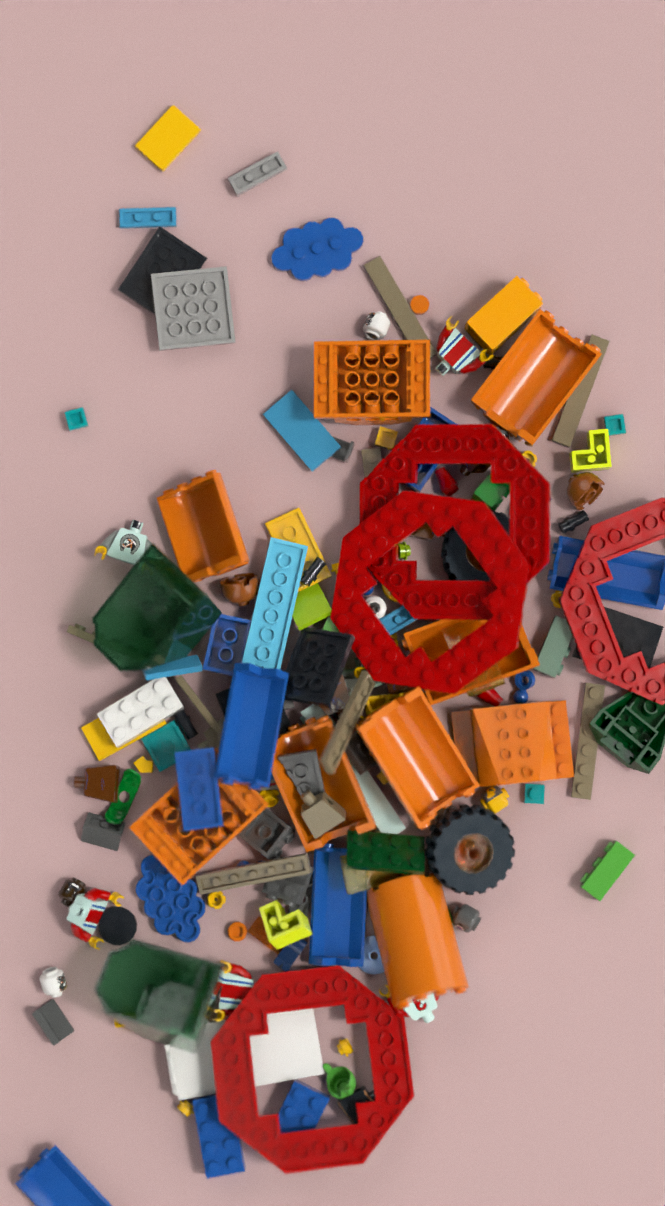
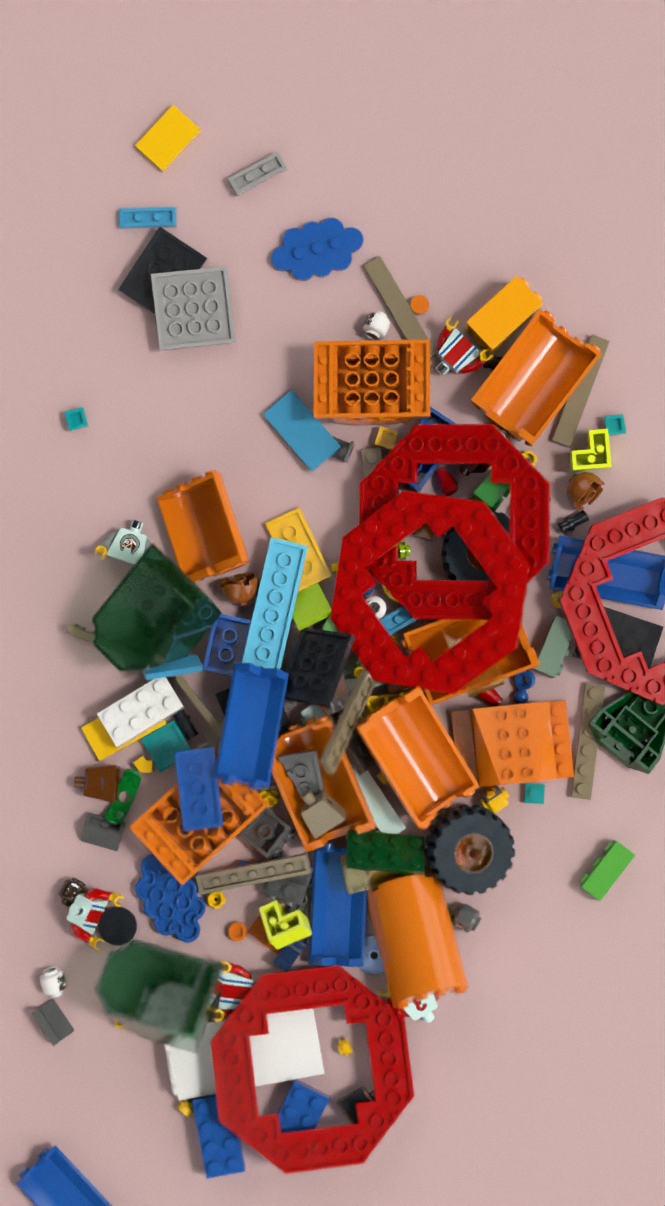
black pin [300,557,326,587] -> none
bright green hair [323,1063,356,1099] -> none

